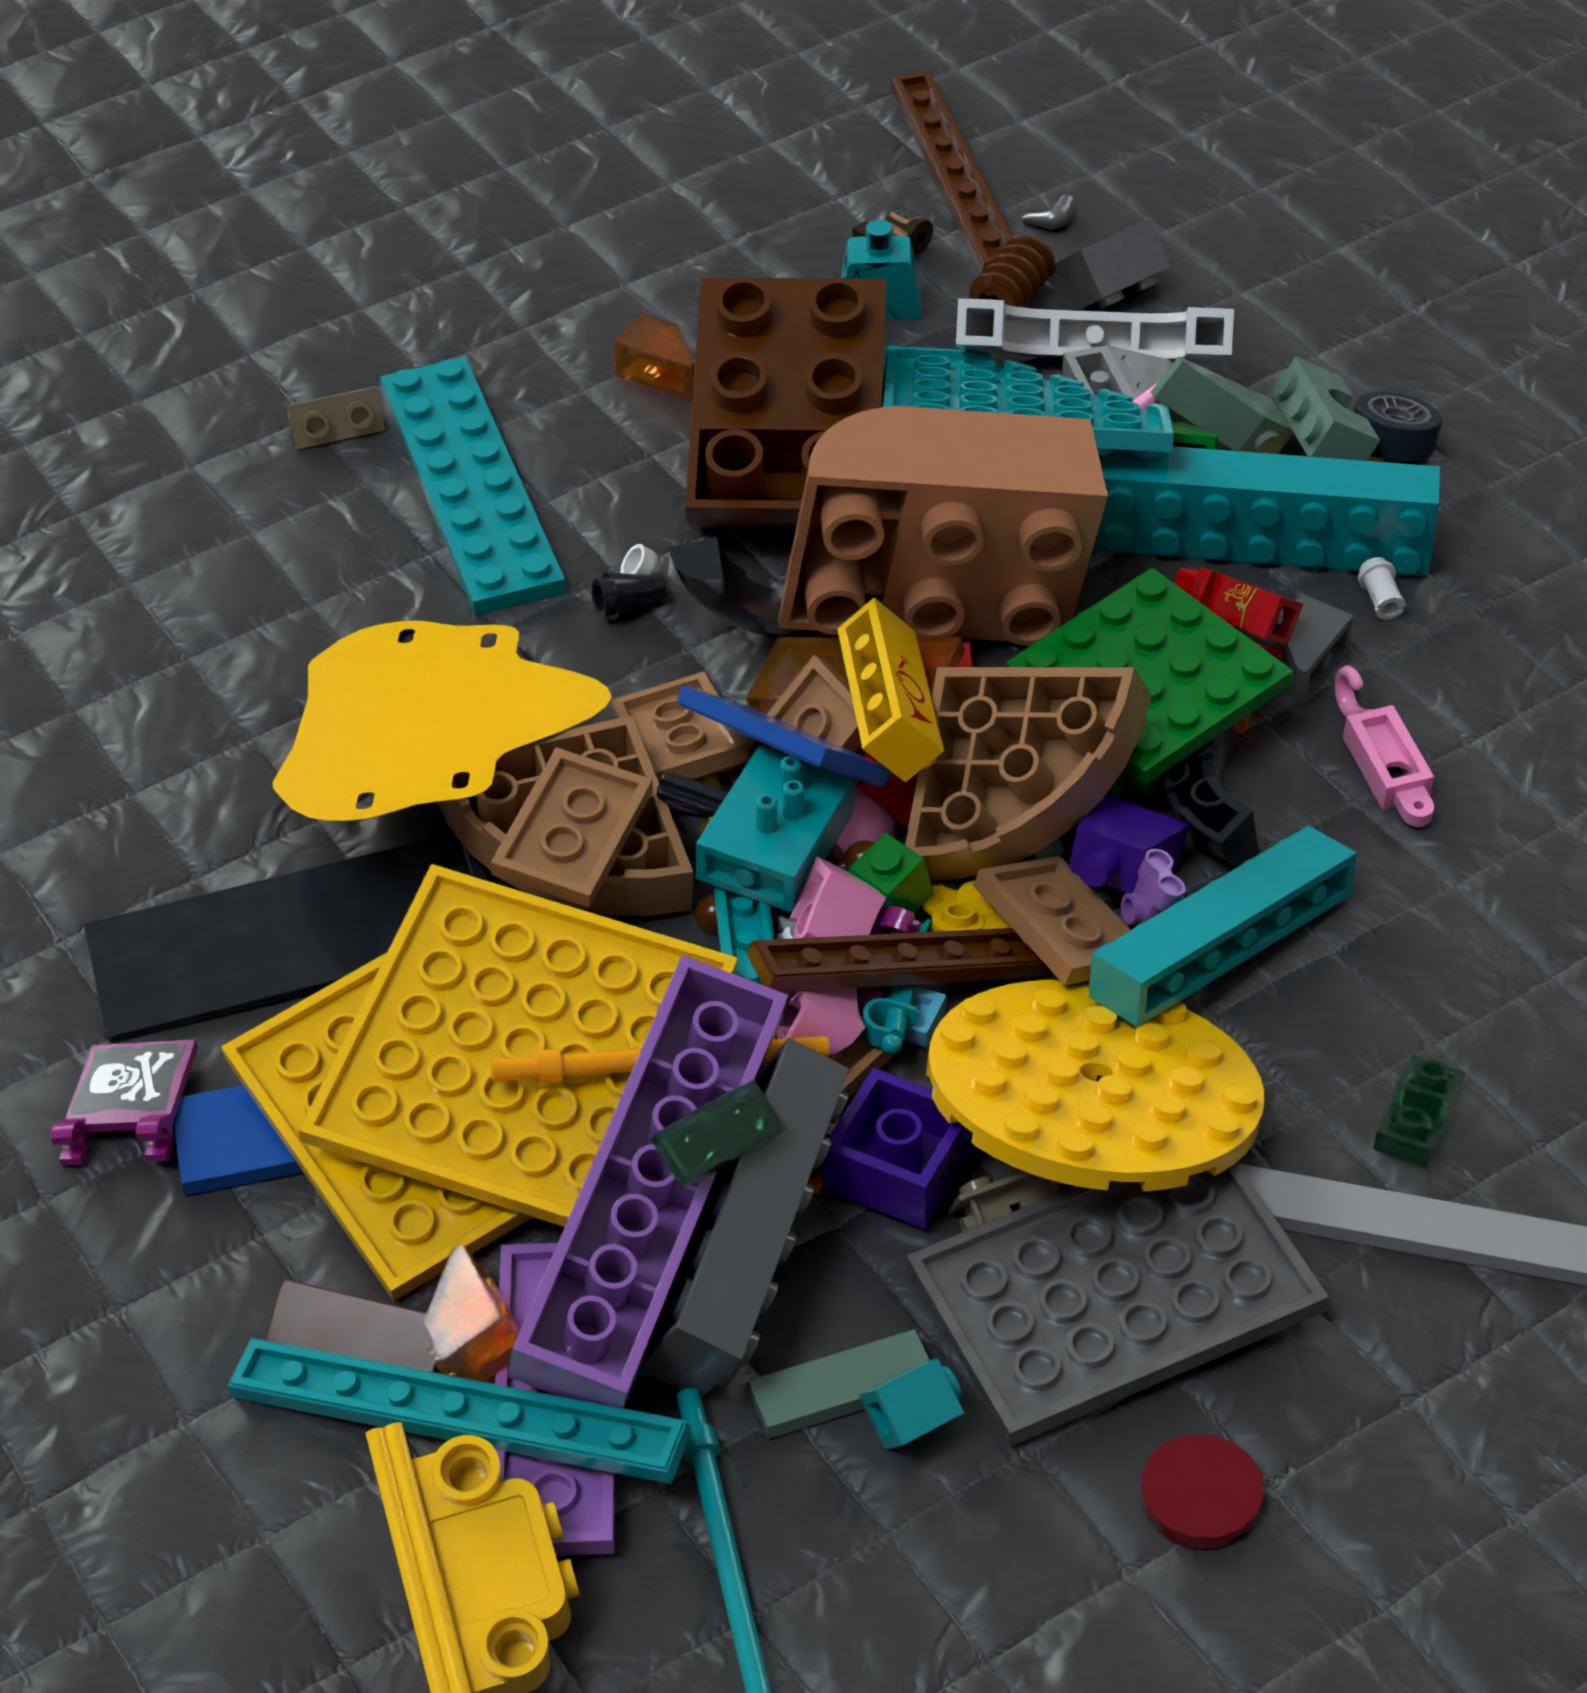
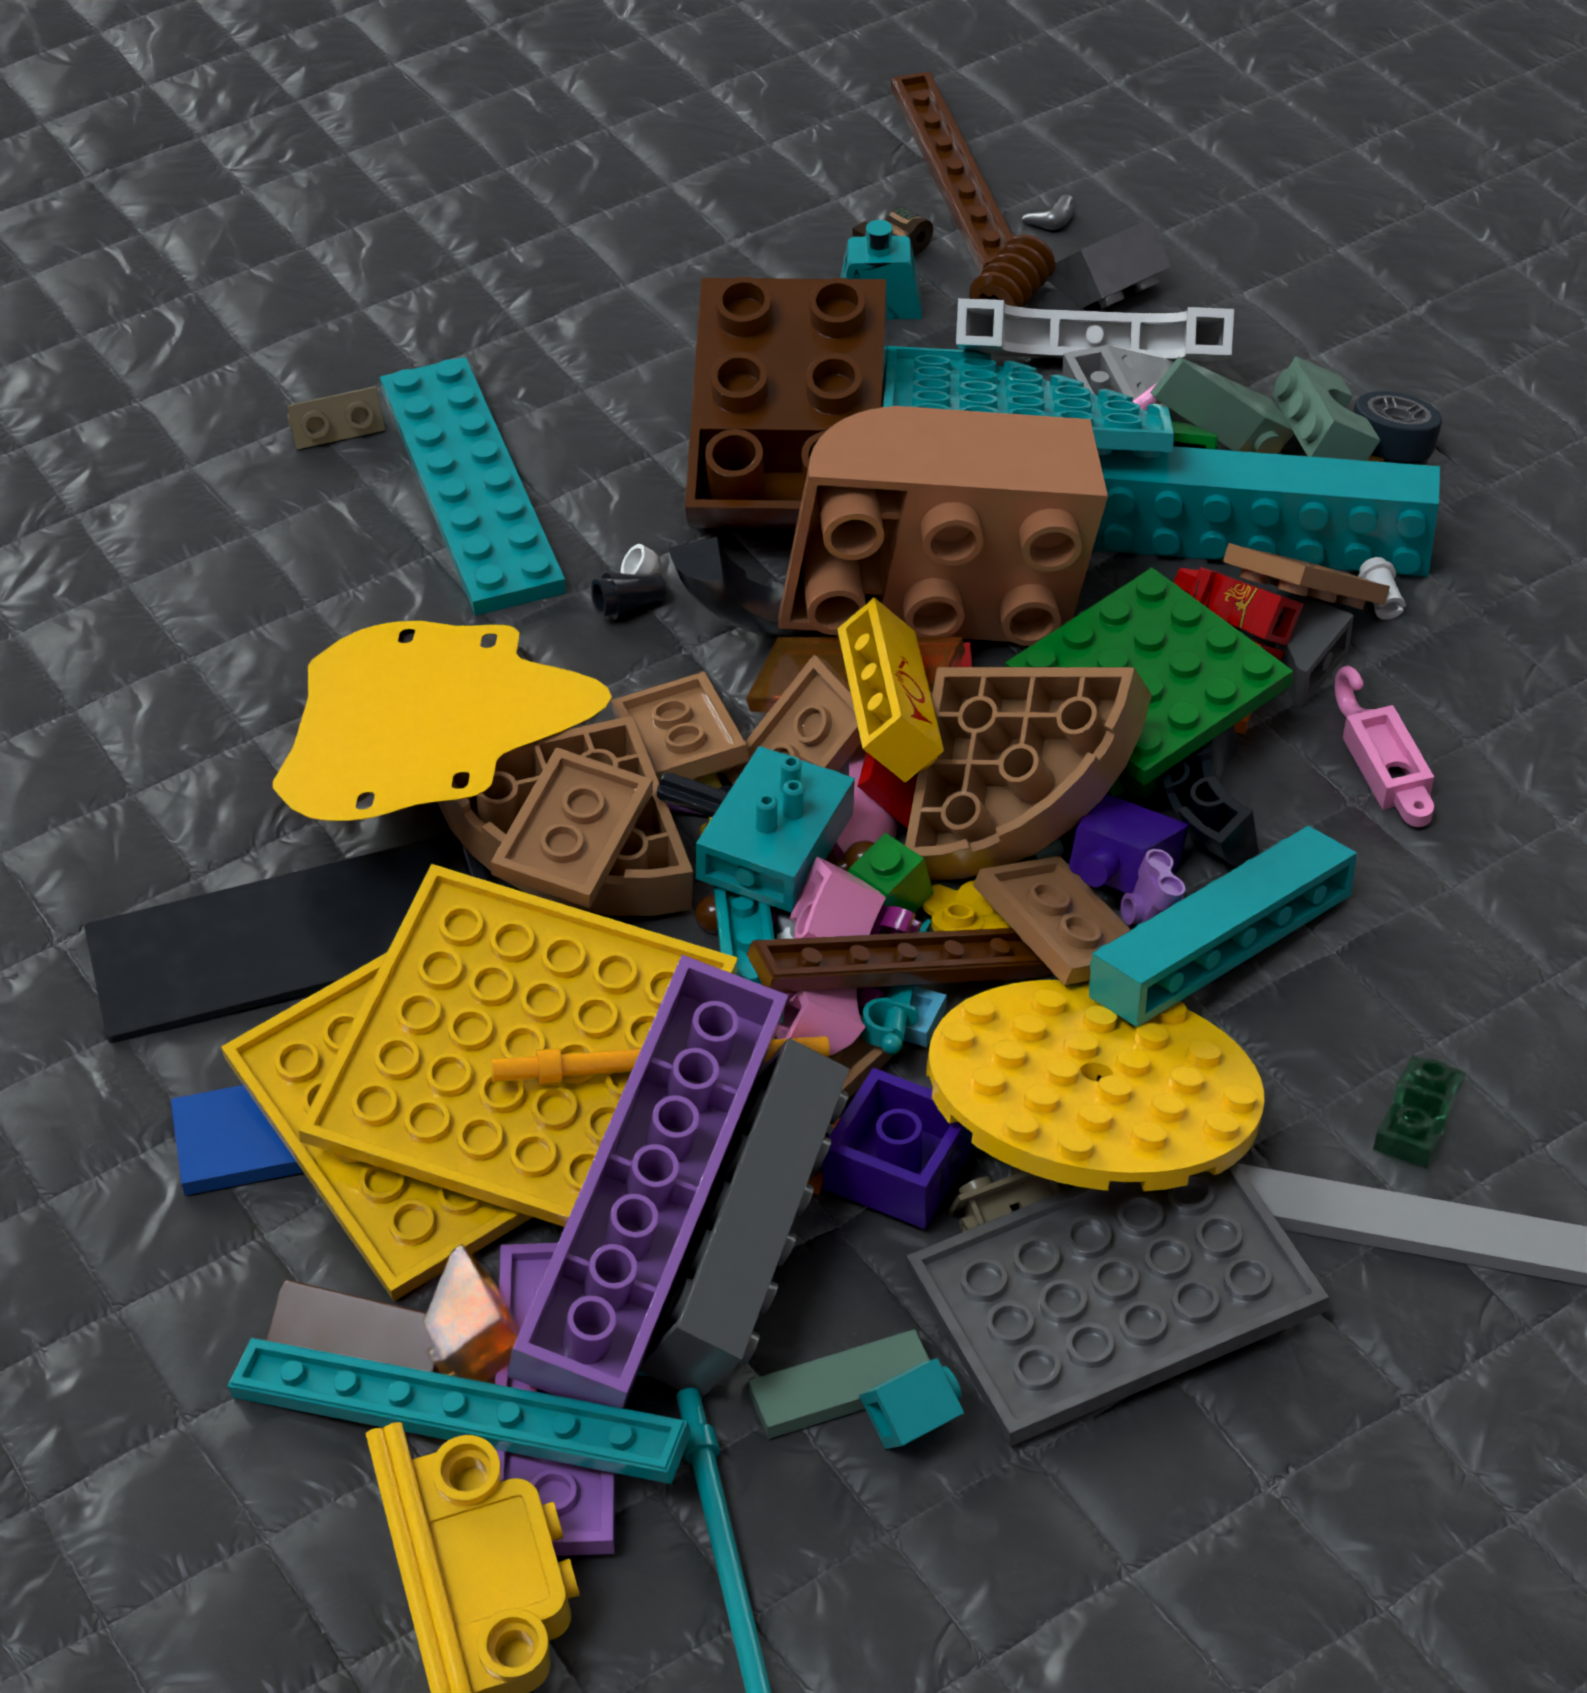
flag [50,1039,198,1166] -> none
clear orange slope [612,312,695,402] -> none
clear green slope [651,1080,786,1188] -> none
blue tile [676,685,891,787] -> none
dark red tile [1141,1434,1264,1549] -> none
none -> medium nougat plate [1223,543,1390,609]

